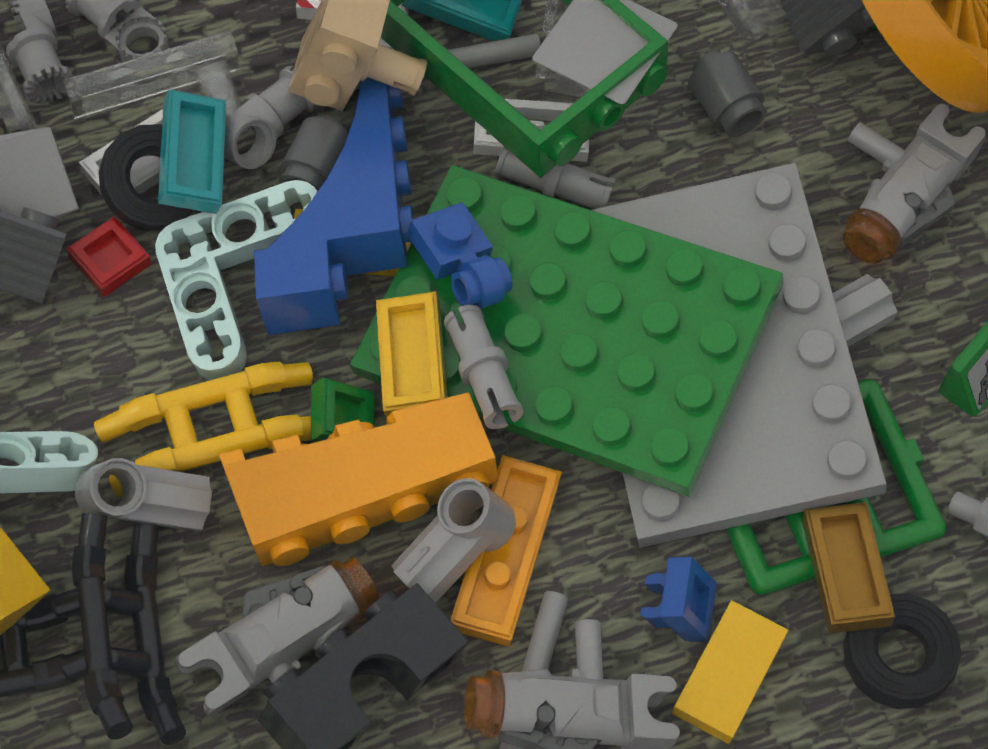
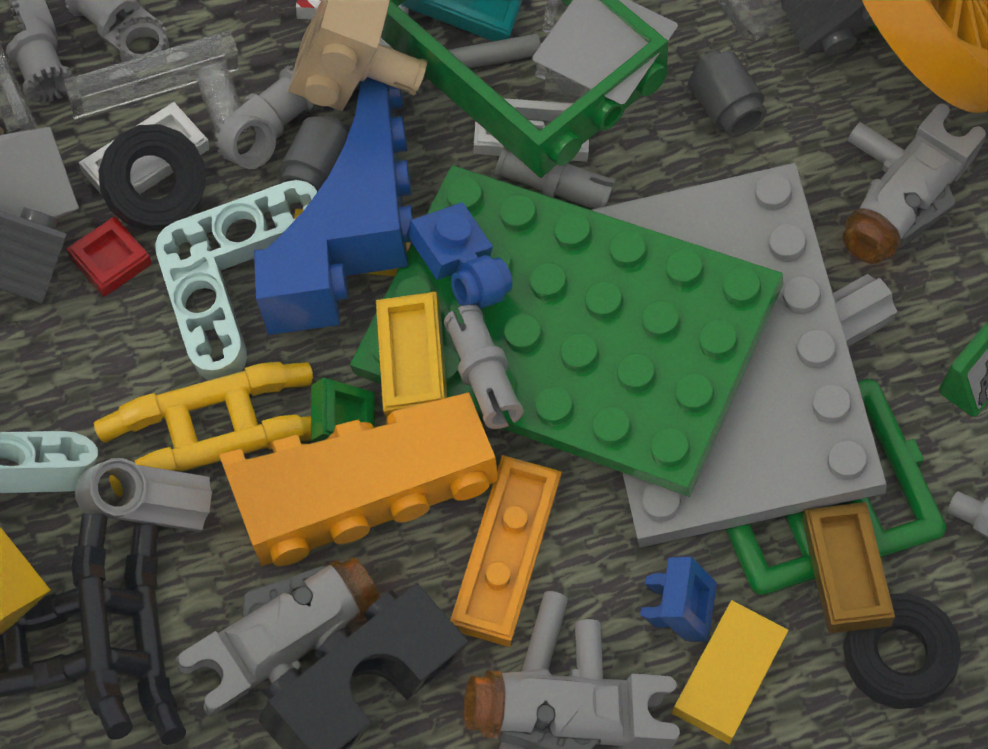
teal tile [158,89,226,214] -> none
light grey piece [391,478,516,603] -> none

